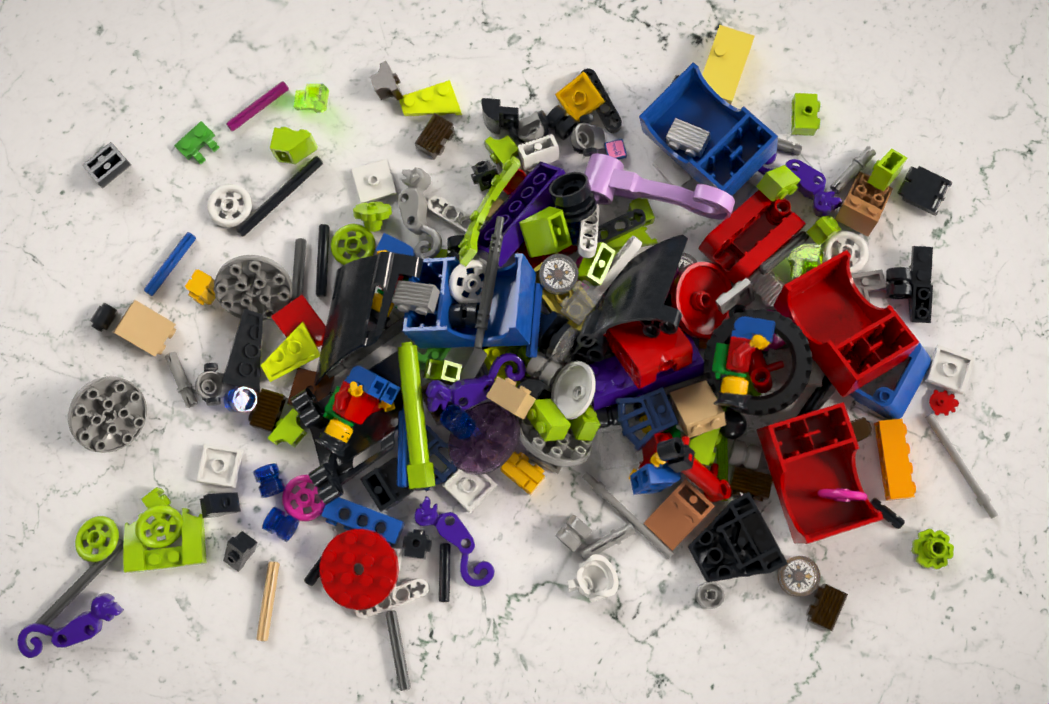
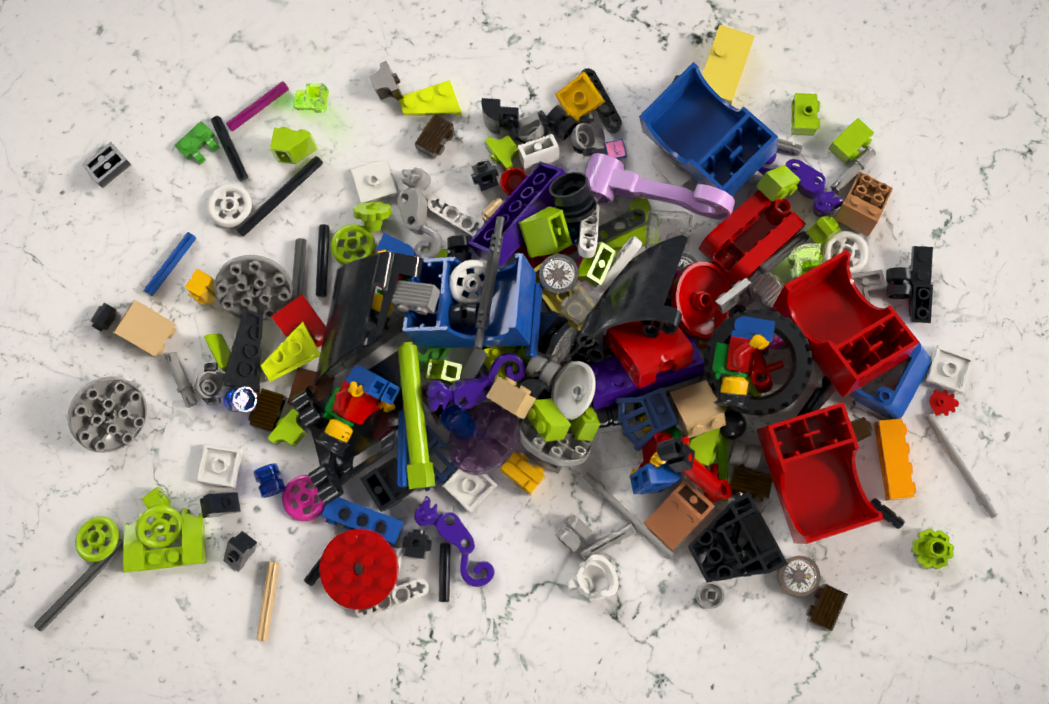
dark purple animal [17,593,124,658] -> none
clear blue wheel [262,507,300,542] -> none
dark grey axle [385,610,411,691] -> none
lime plate [459,156,521,267] -> none
white brick [666,118,711,158] -> none
dark pink plate [818,489,867,502] -> none
lime brick [867,148,908,192] -> none
black plate [898,166,952,216] -> none
none -> lime slope [204,334,231,372]
none -> black axle [211,116,248,181]
none -> clear piece [645,211,693,253]
none -> lime brick [829,118,874,164]

